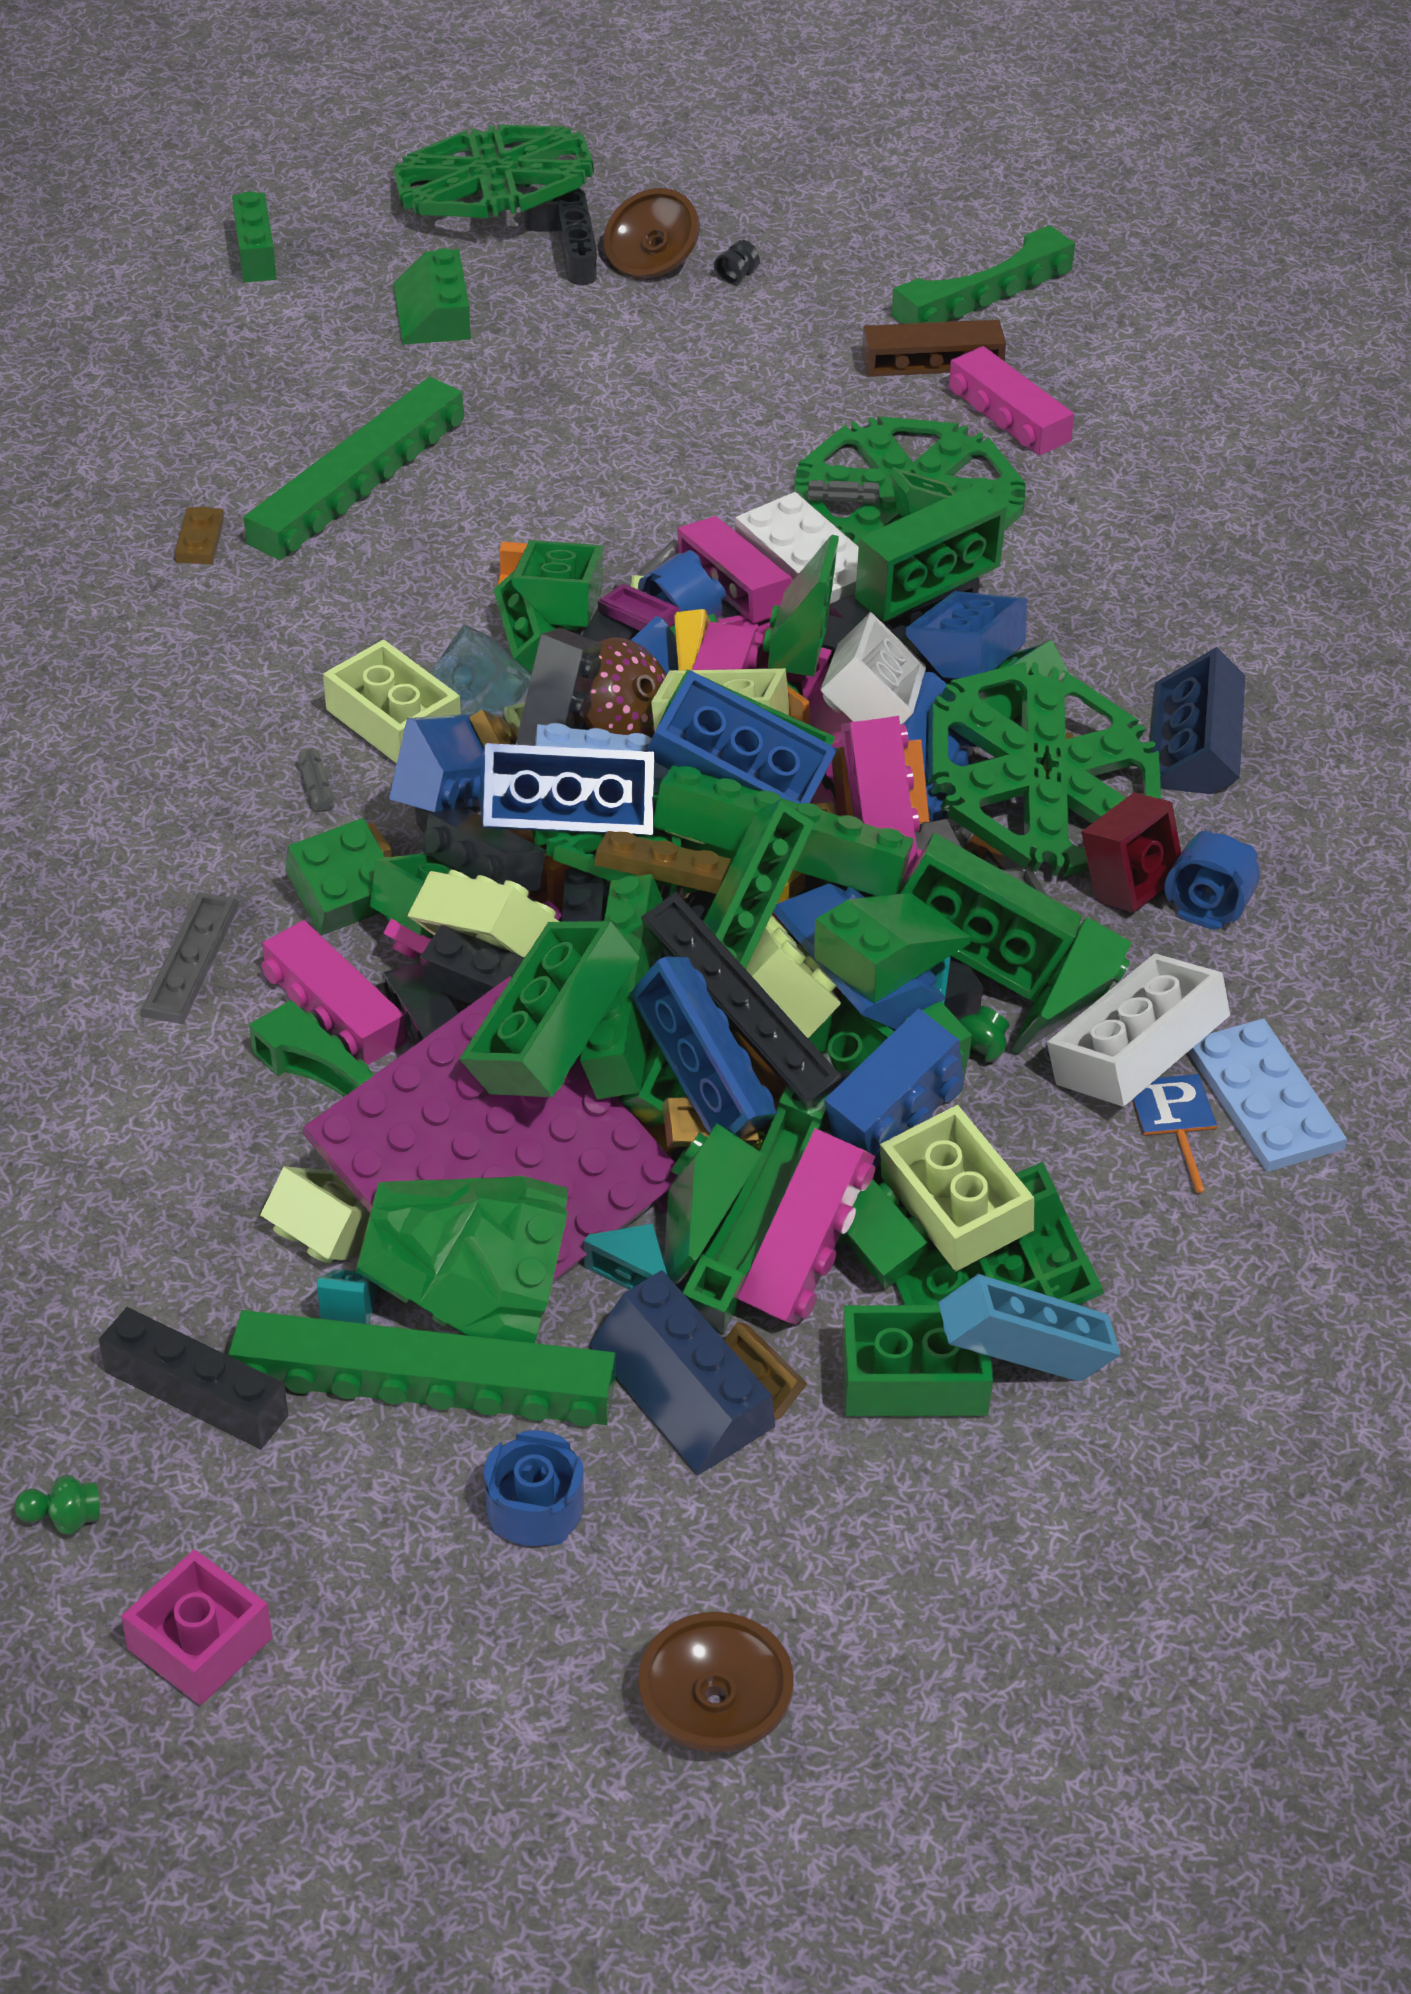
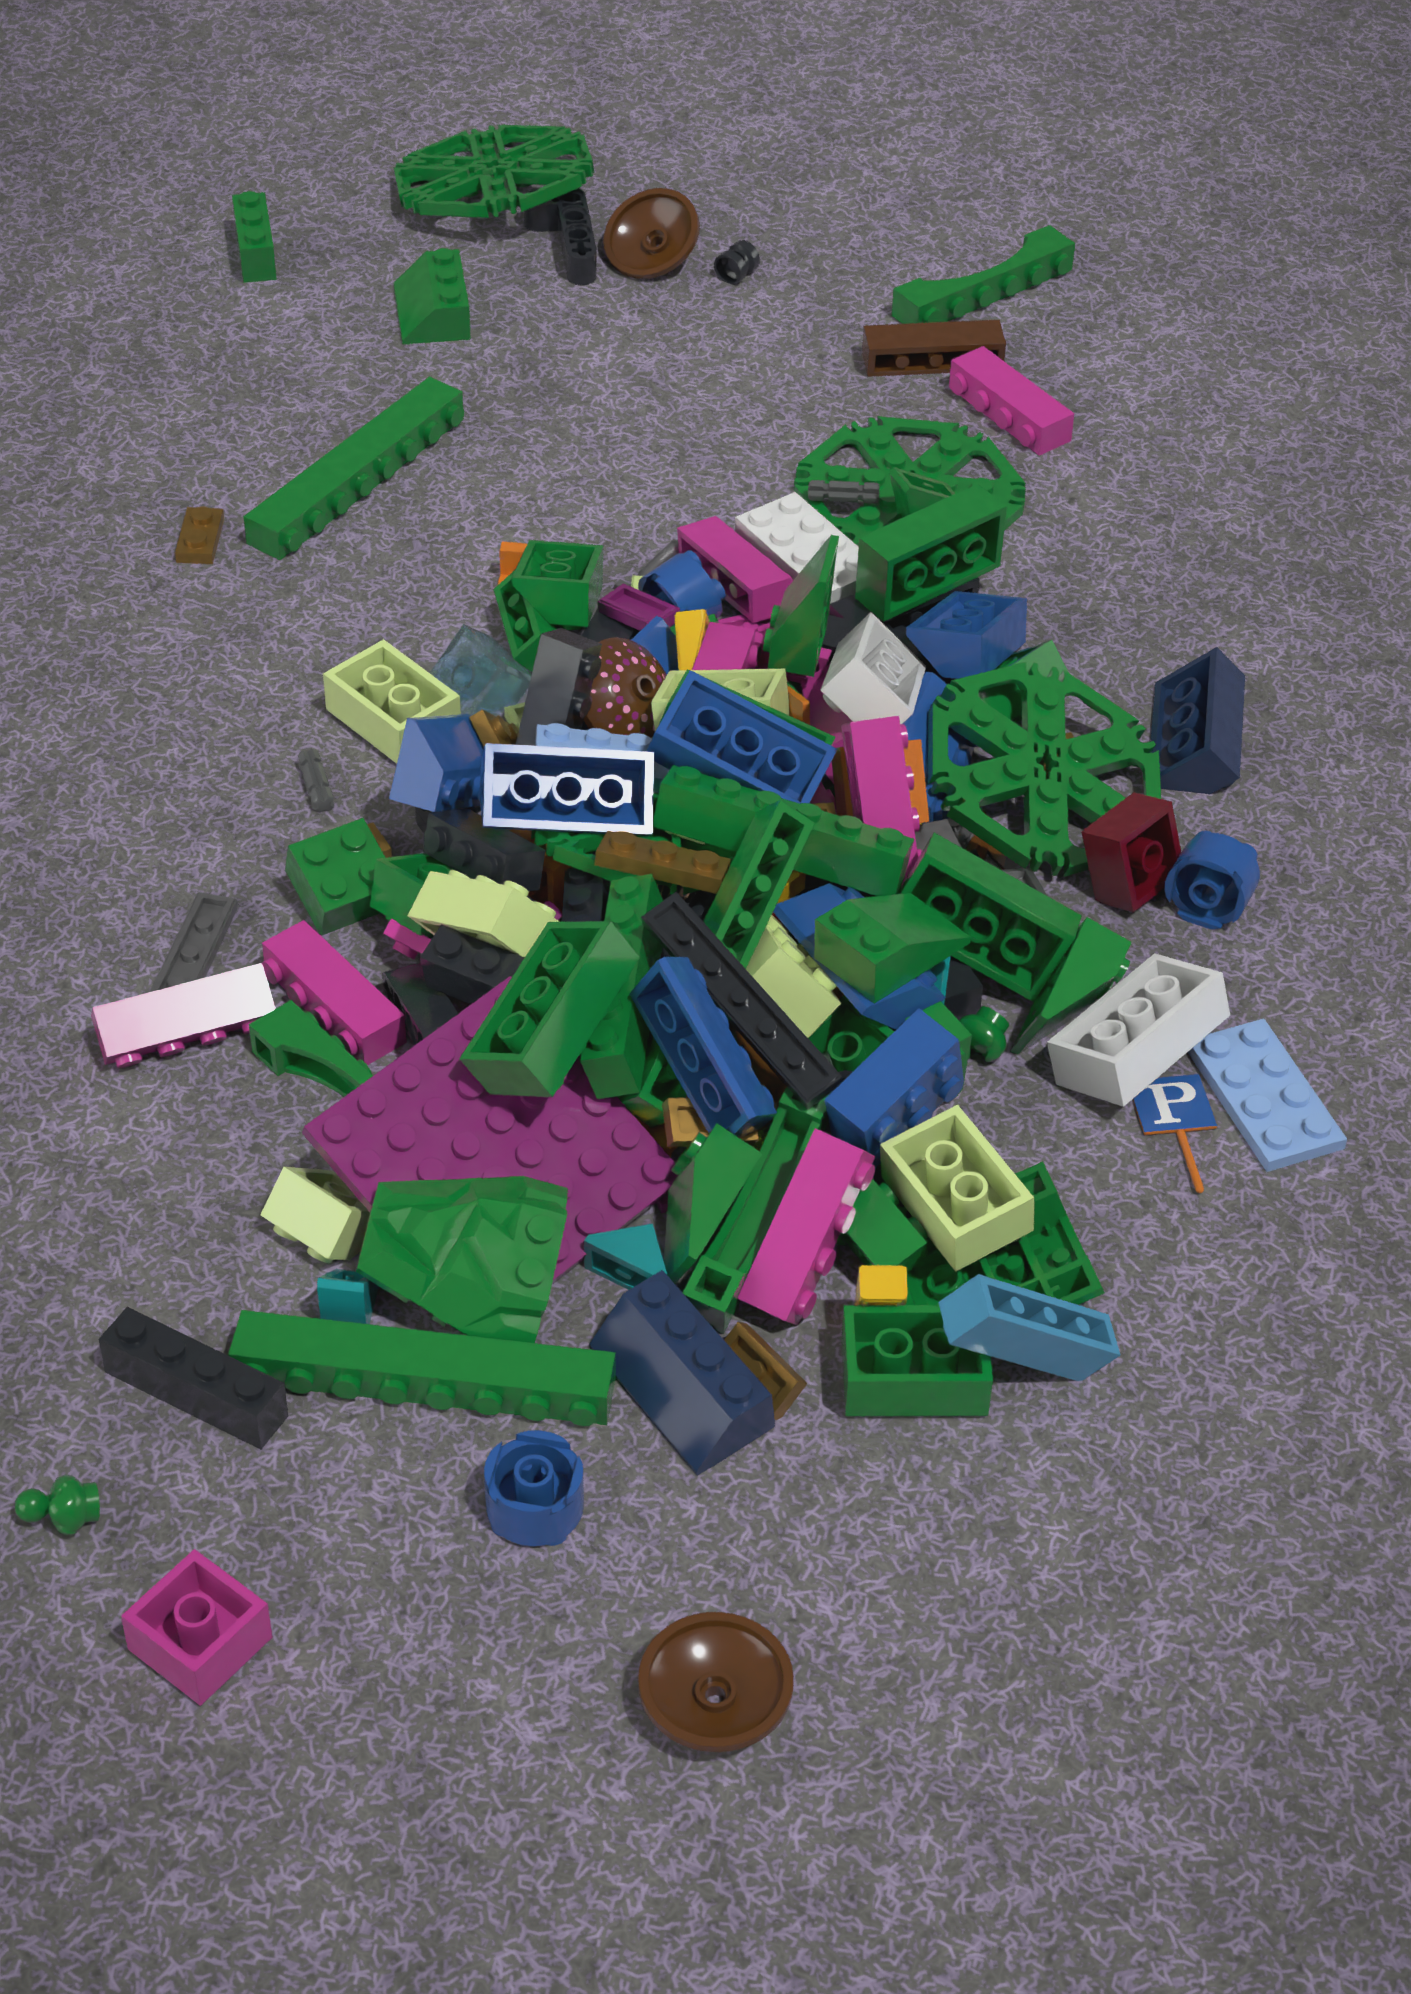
none -> brick [91,963,276,1068]
none -> yellow slope [854,1265,908,1305]

